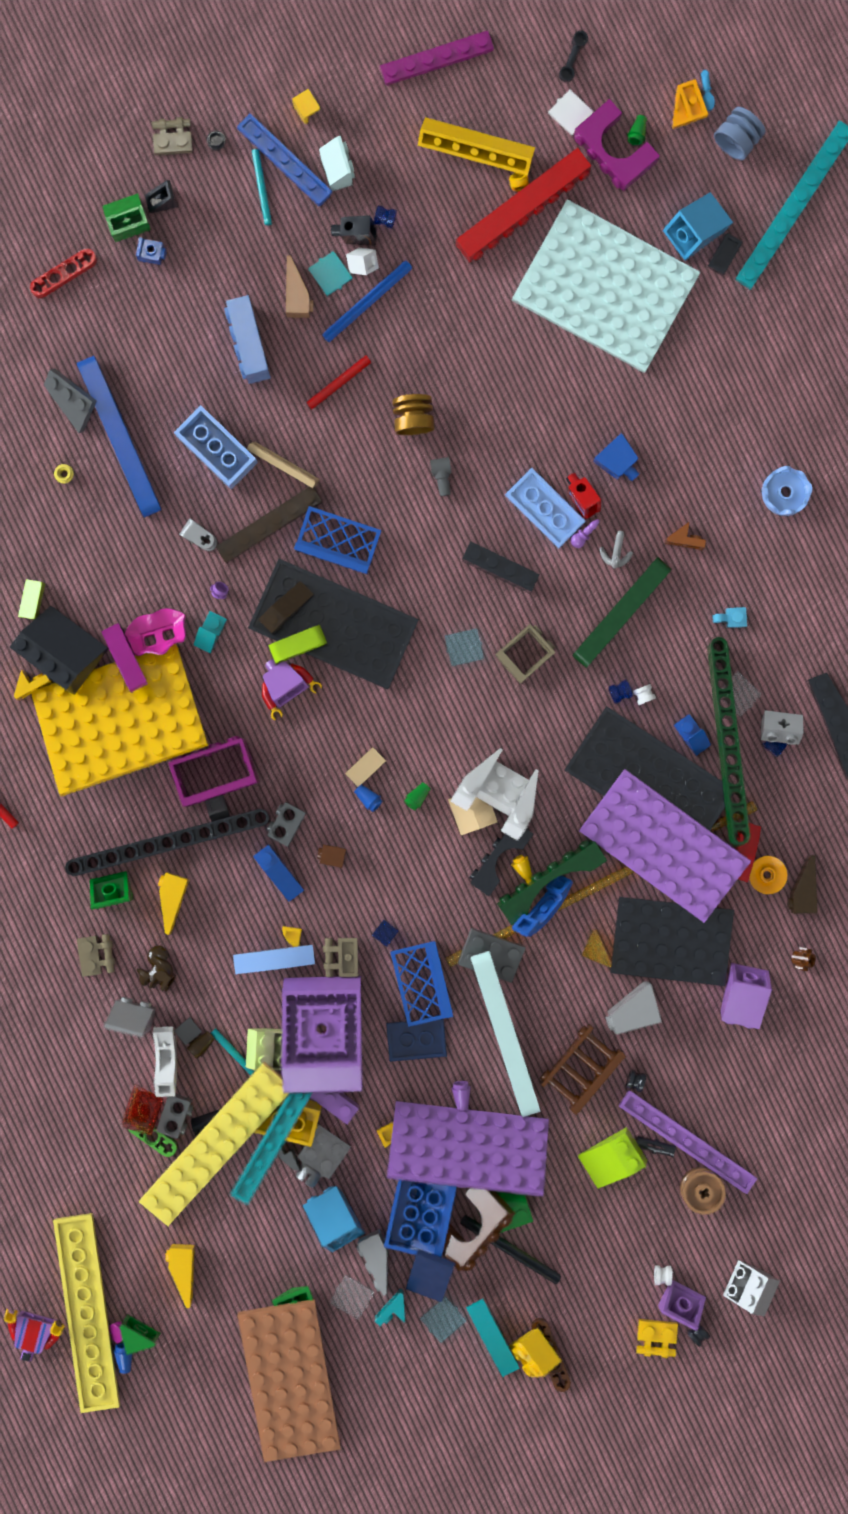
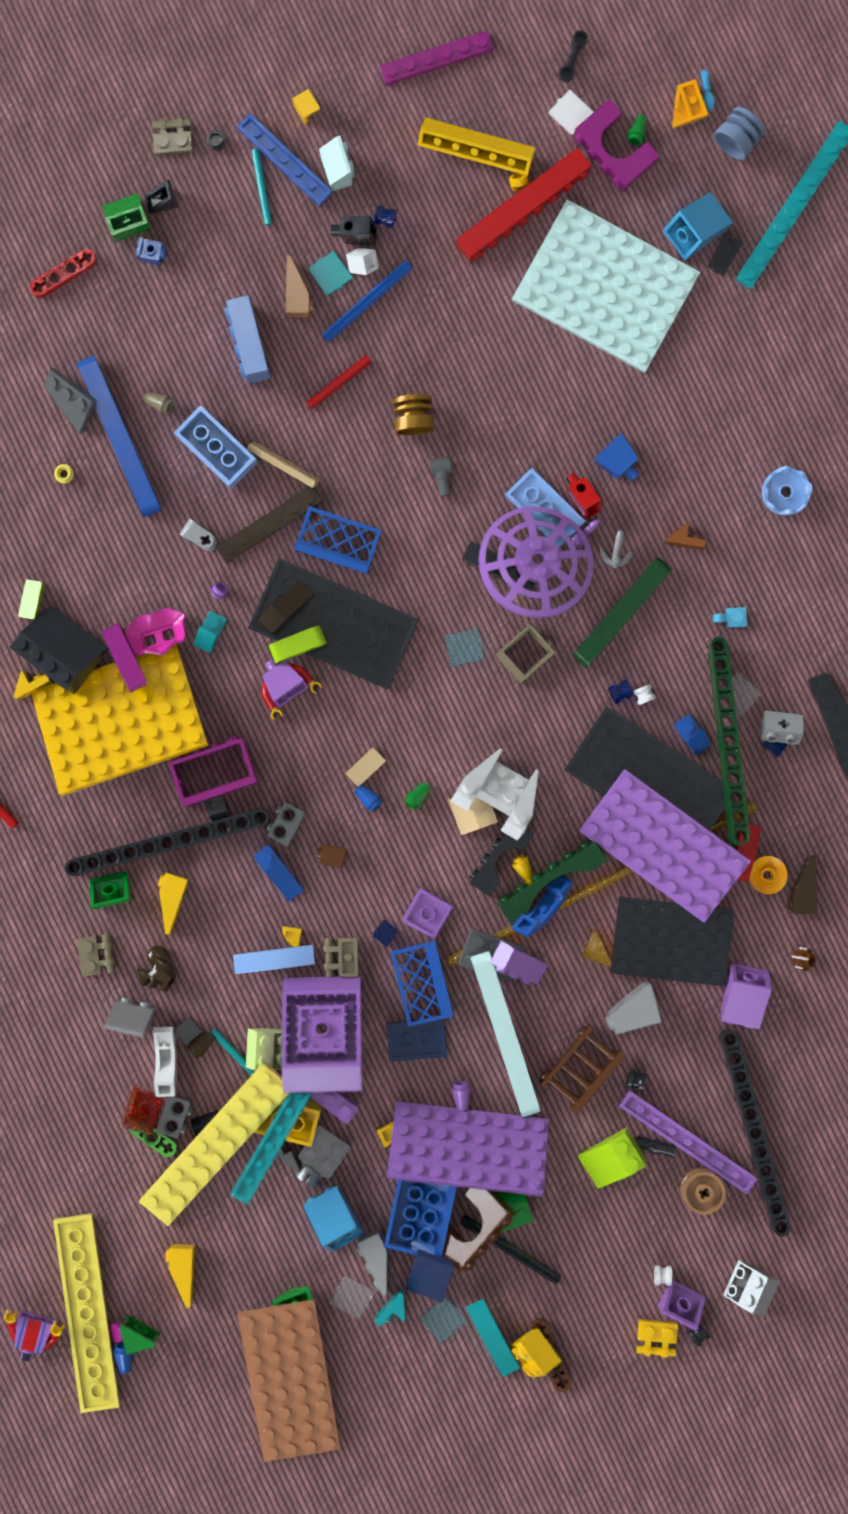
none -> dark tan cone [144,391,174,414]
none -> medium lavender tile [402,888,453,940]
none -> medium lavender dish [479,507,594,618]
none -> medium lavender brick [491,941,548,985]
none -> black beam [719,1029,791,1237]

